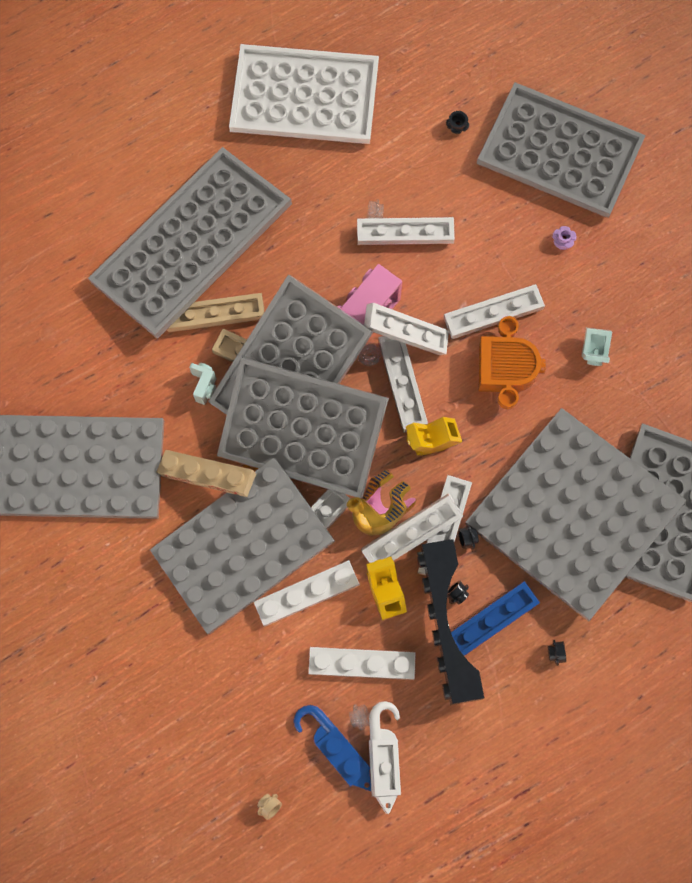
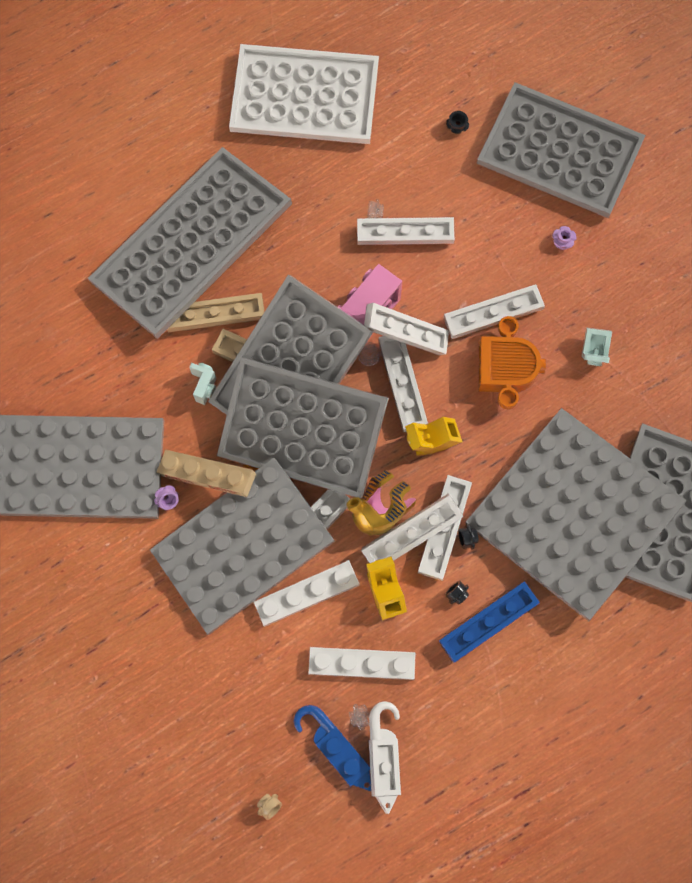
black arch [417,539,485,706] -> none
black plate [548,640,566,666] -> none
none -> lavender plate [154,485,179,510]

